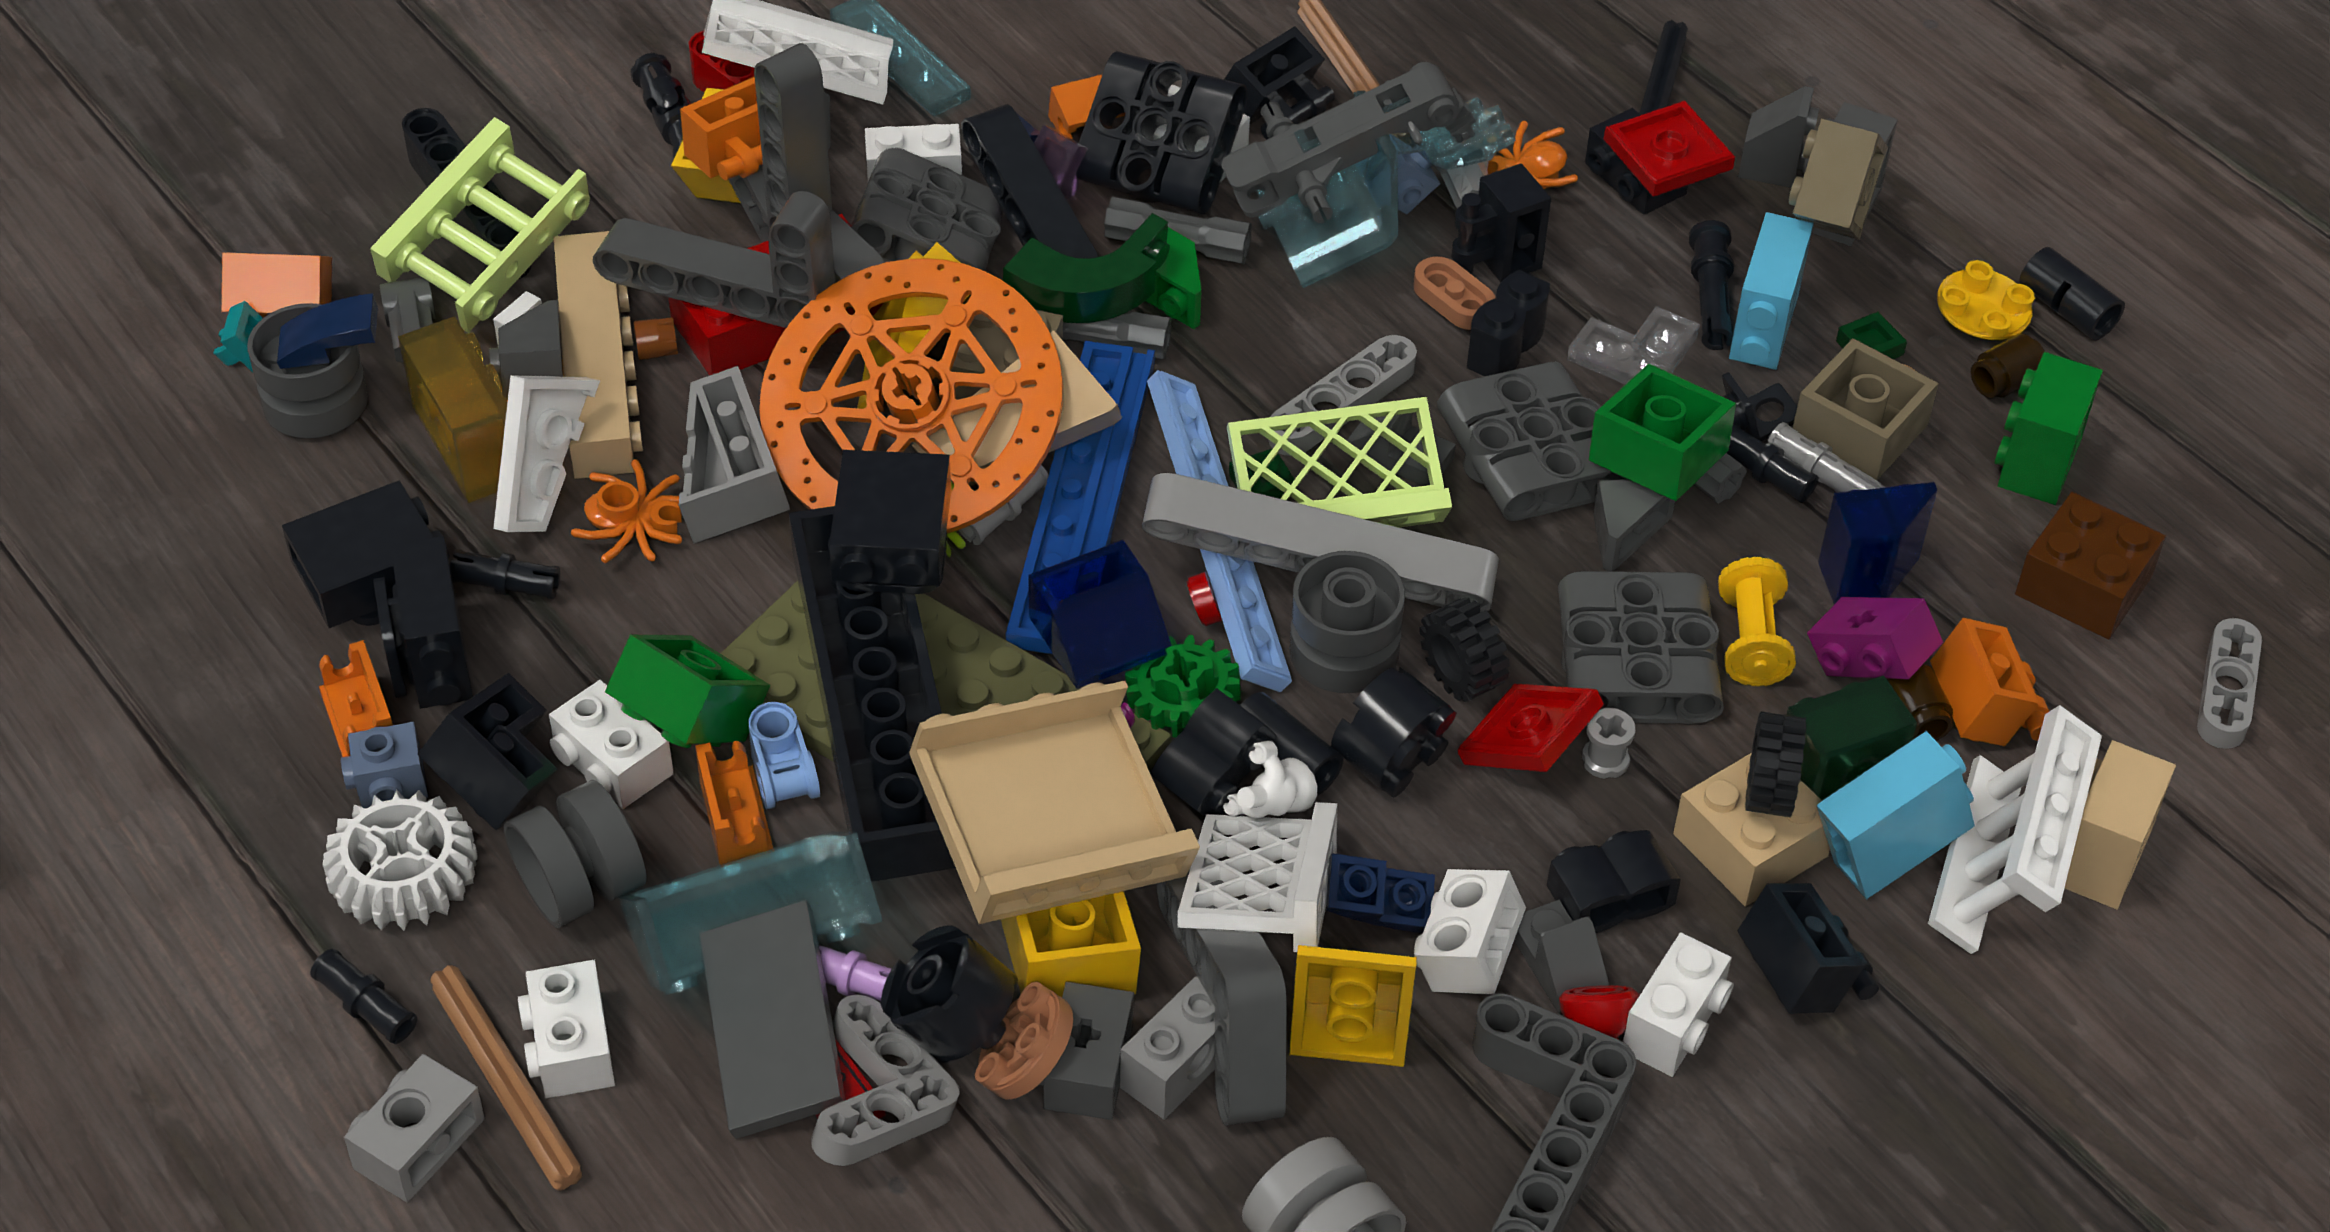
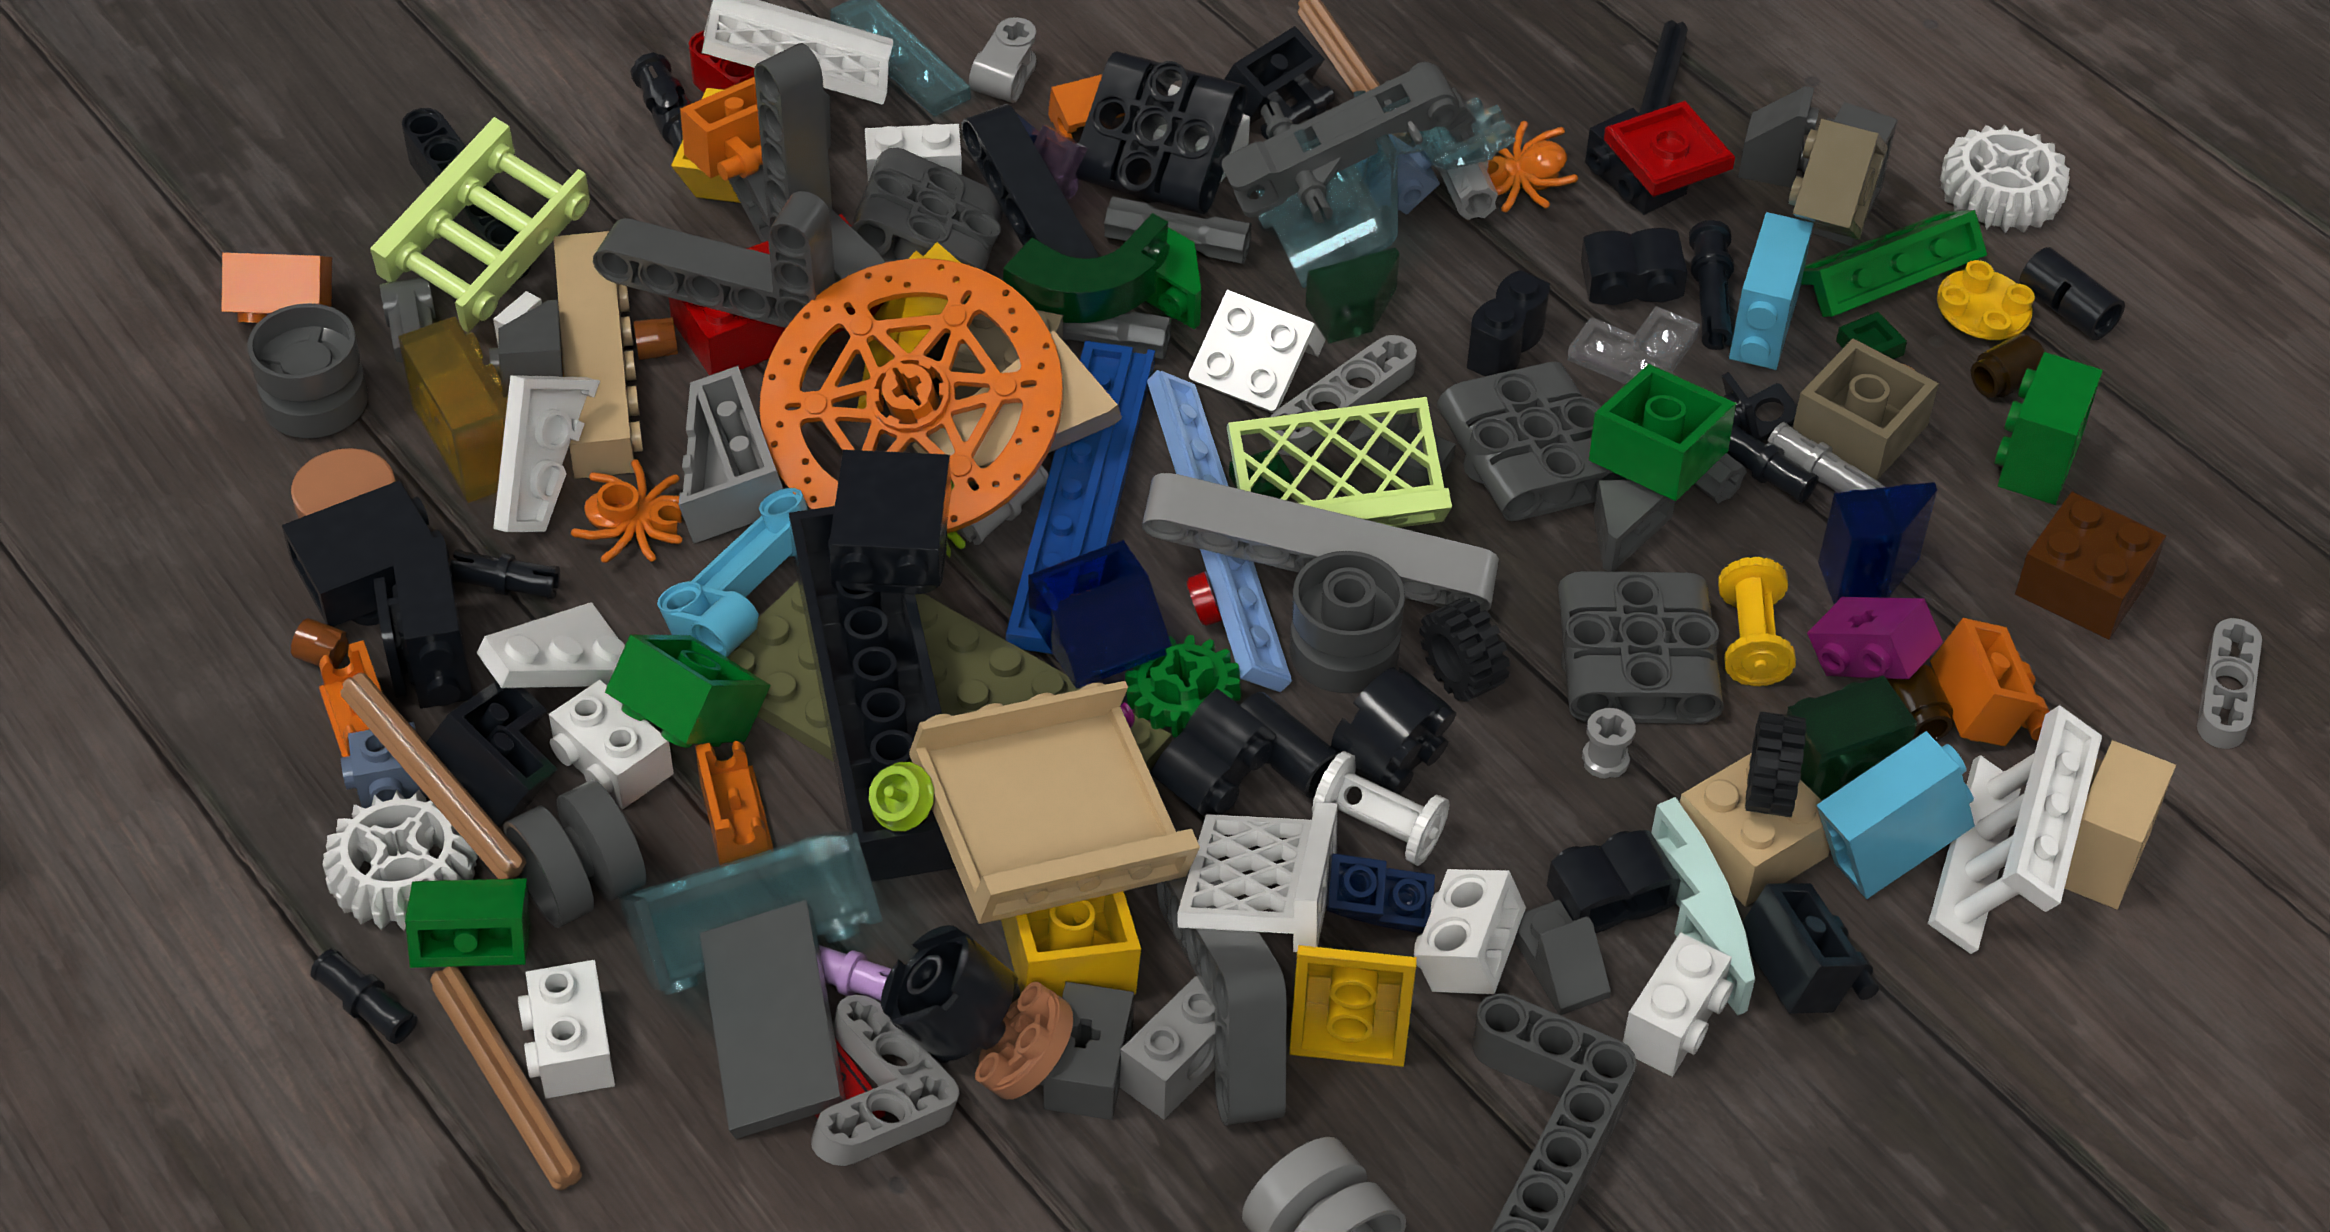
teal tile [213,301,263,372] -> none
dark blue slope [277,293,378,369] -> none
light grey brick [344,1054,485,1203] -> none
light blue piece [748,702,820,810] -> none
white piece [1223,741,1317,819] -> none
nougat plate [1413,257,1496,330] -> none
black brick [1451,163,1551,282] -> none
red tile [1457,684,1604,772] -> none
red brick [1559,985,1639,1040] -> none
none -> nougat tile [291,448,395,519]
none -> dark orange hose [291,618,350,669]
none -> medium nougat axle [340,673,526,879]
none -> green brick [405,878,531,968]
none -> white wing [477,602,625,688]
none -> medium azure piece [657,488,809,658]
none -> lime hat [869,762,934,831]
none -> light grey piece [969,17,1036,103]
none -> white bracket [1189,290,1326,413]
none -> clear green slope [1305,247,1400,344]
none -> white hose [1312,751,1450,866]
none -> black brick [1581,228,1687,305]
none -> light aqua slope [1651,797,1755,1016]
none -> green fence [1801,210,1987,317]
none -> white gear [1940,124,2070,233]

